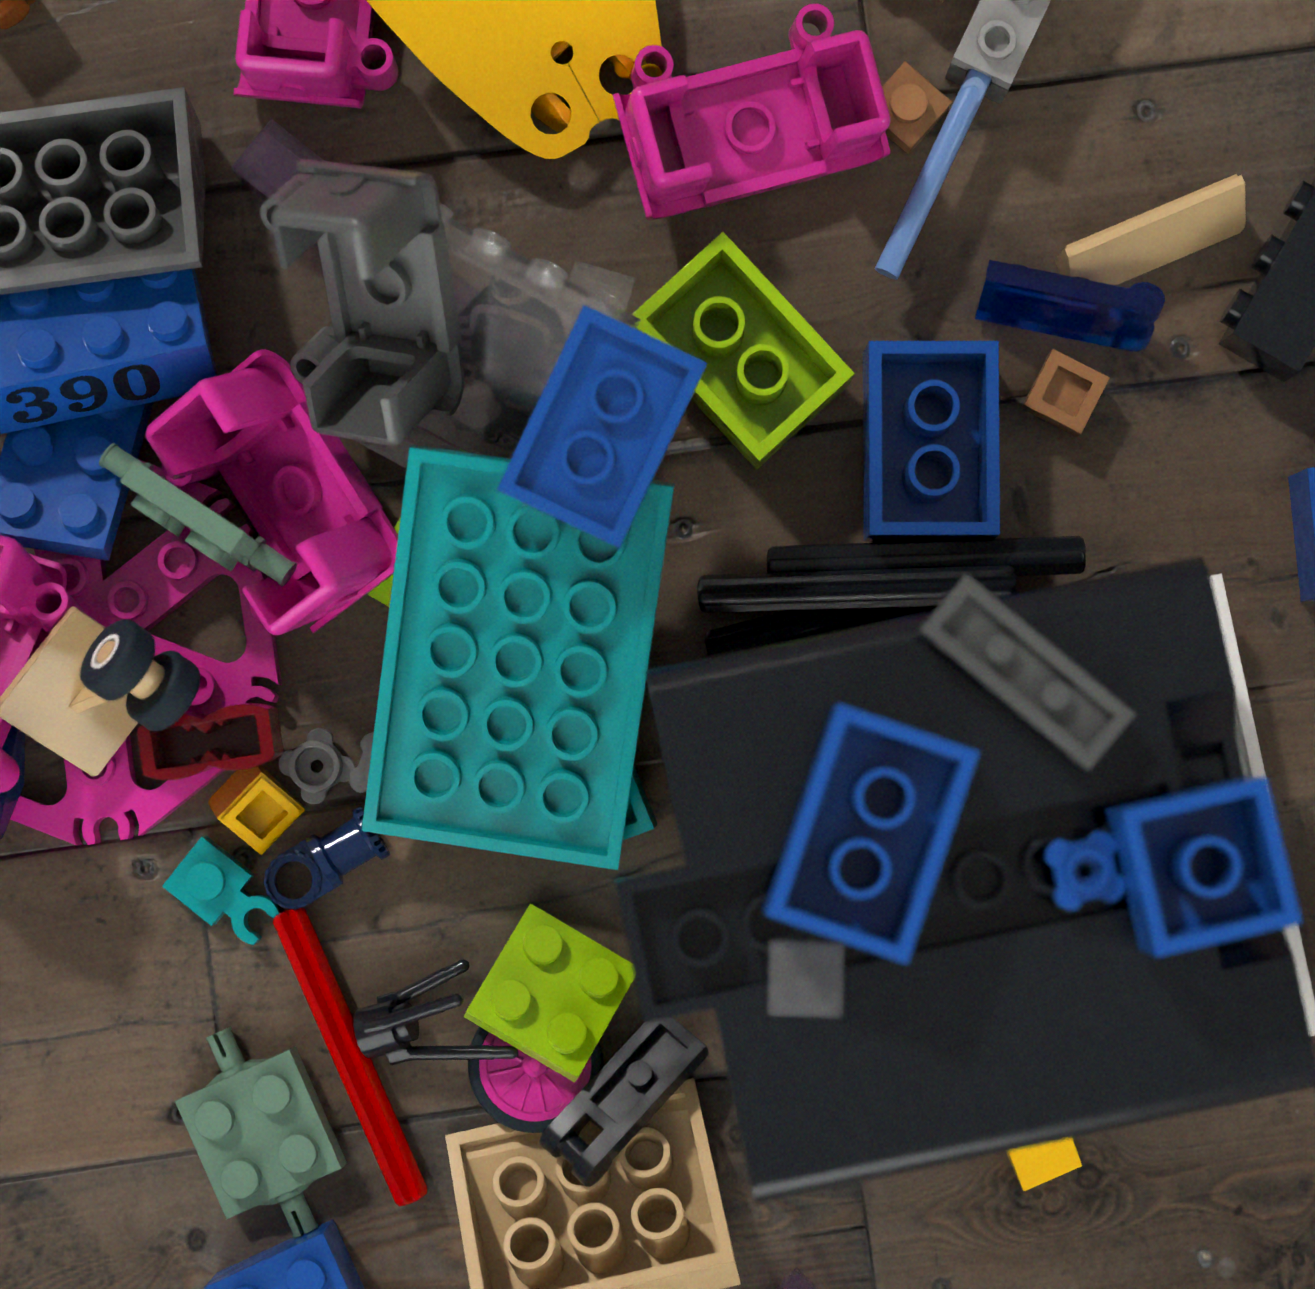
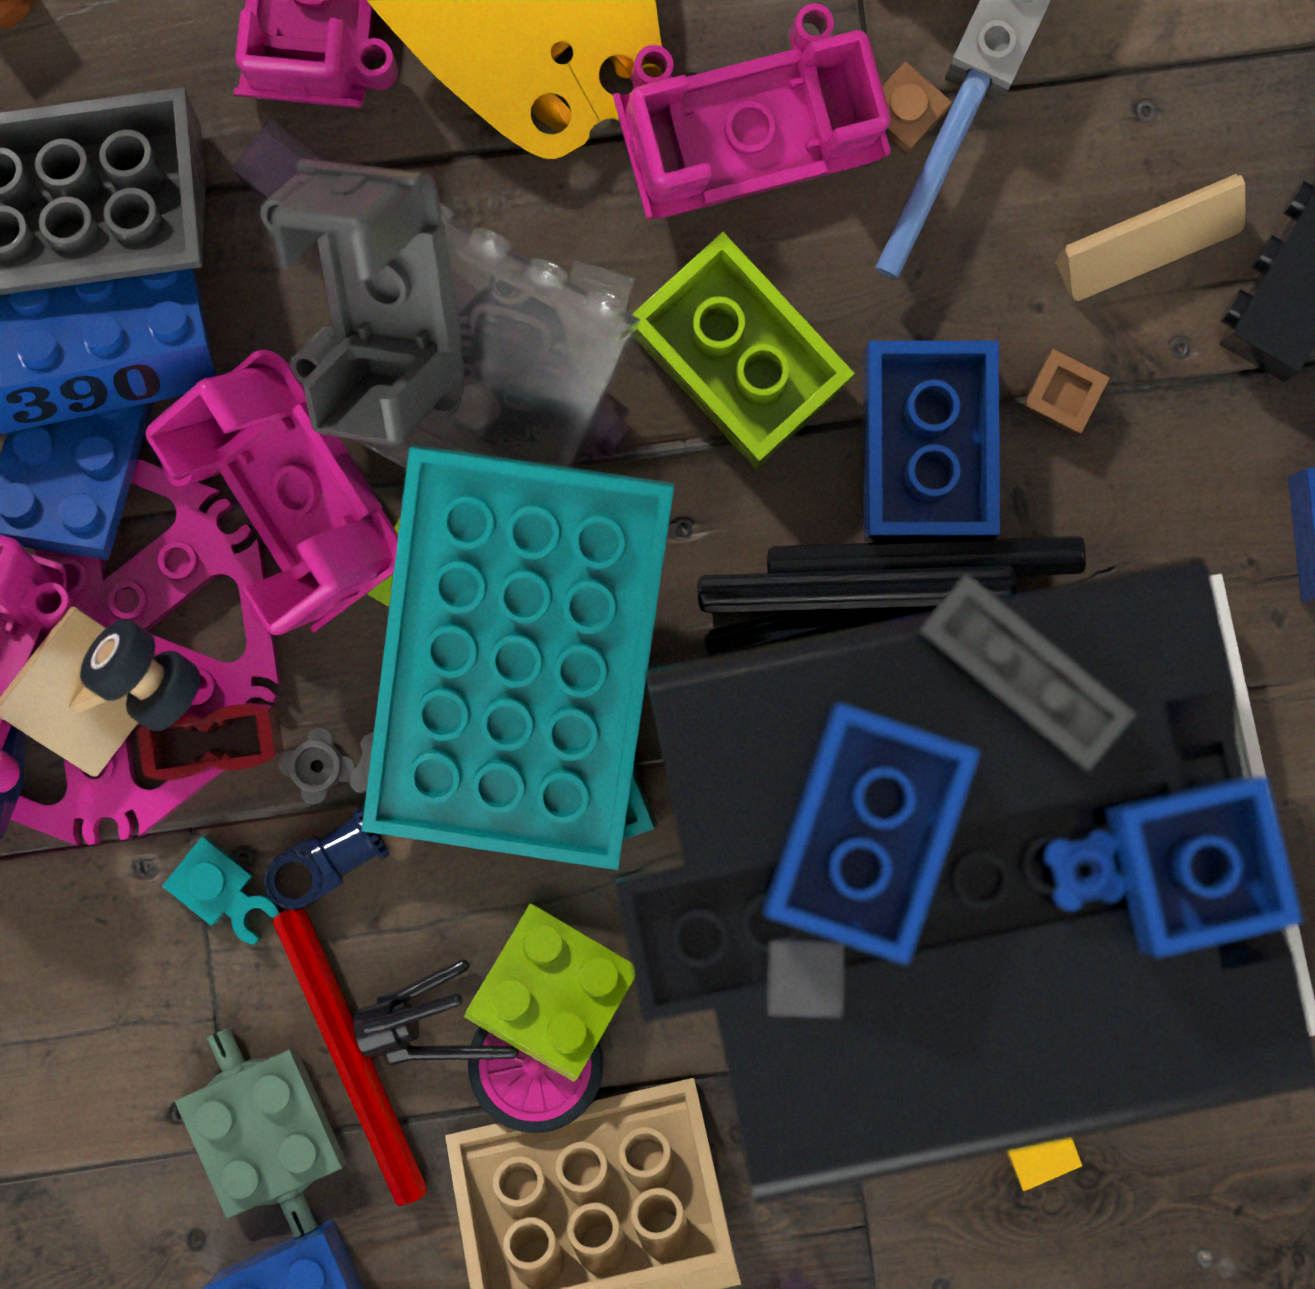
sand green plate [99,443,297,586] -> none
yellow slope [208,765,305,855] -> none
blue plate [497,305,707,548] -> none
black plate [539,1018,709,1187] -> none
clear blue plate [975,260,1165,352] -> none

